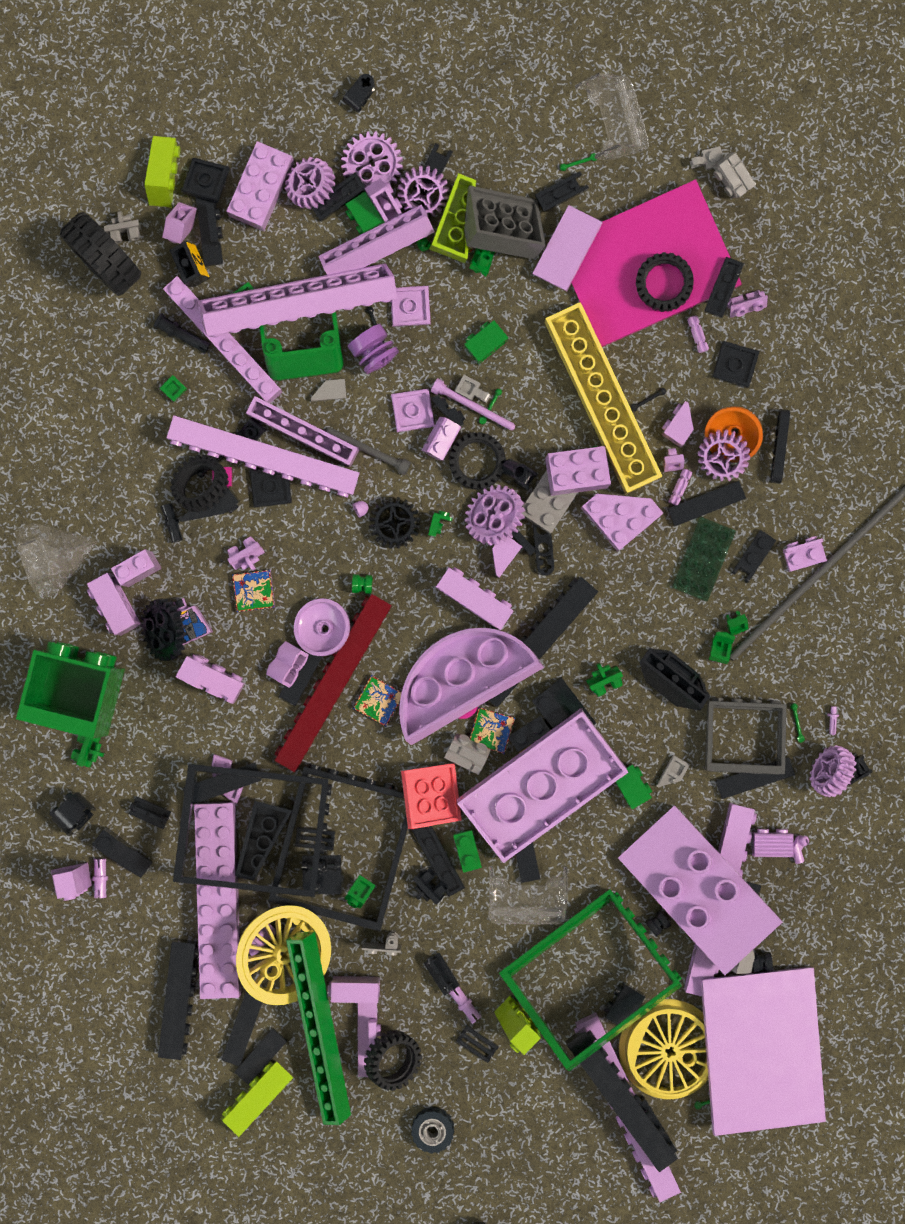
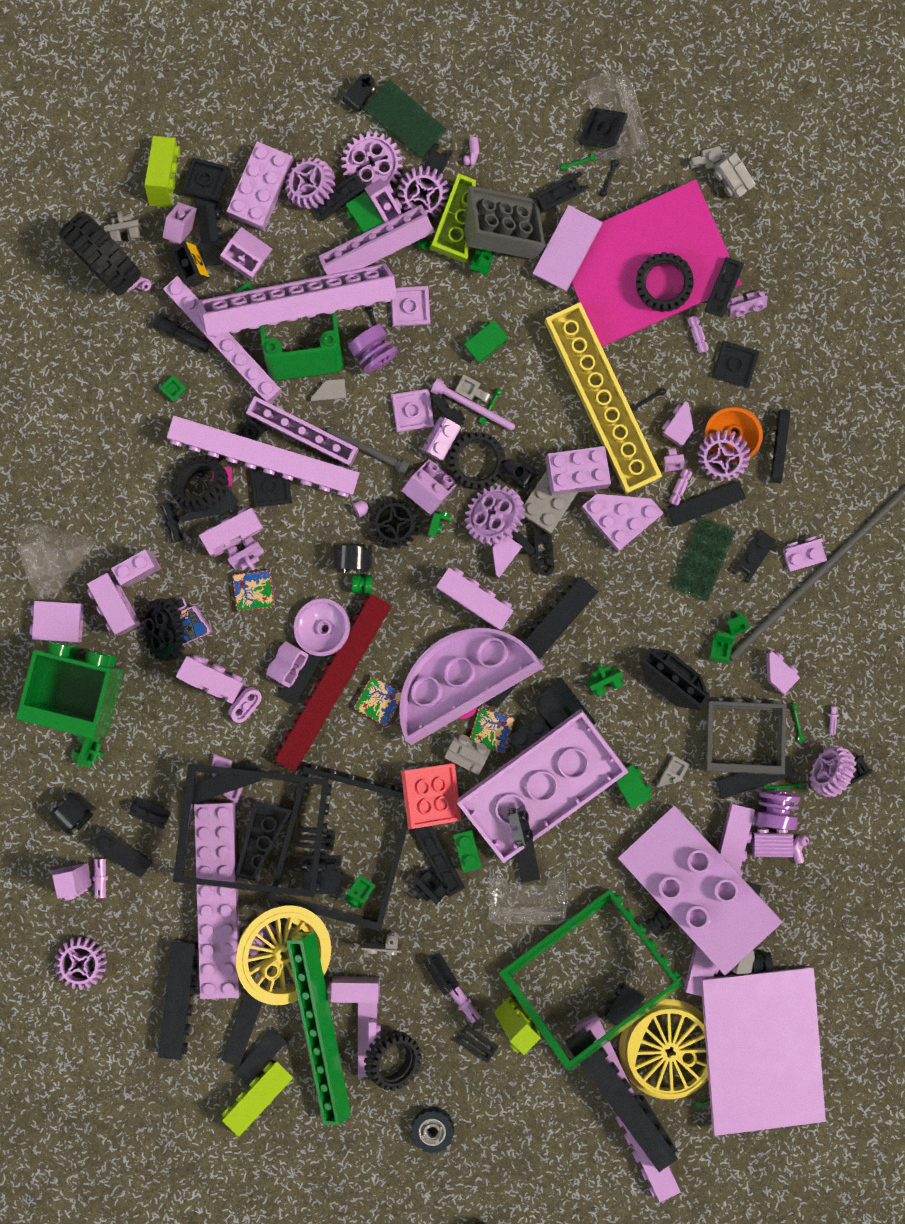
none -> lavender brick [30,601,84,642]
none -> lavender gear [54,937,107,990]
none -> lavender arm [127,277,151,292]
none -> lavender wedge [199,507,264,557]
none -> lavender slope [220,227,273,281]
none -> lavender plate [229,687,262,723]
none -> black brick [334,544,372,573]
none -> clear green tile [364,79,447,159]
none -> lavender slope [402,459,458,515]
none -> lavender arm [464,137,480,166]
none -> black hinge [507,805,534,848]
none -> black tile [579,107,628,150]
none -> black hinge [600,159,619,197]
none -> medium lavender wheel [756,790,801,830]
none -> green hinge [763,782,804,791]
none -> lavender slope [766,651,800,694]

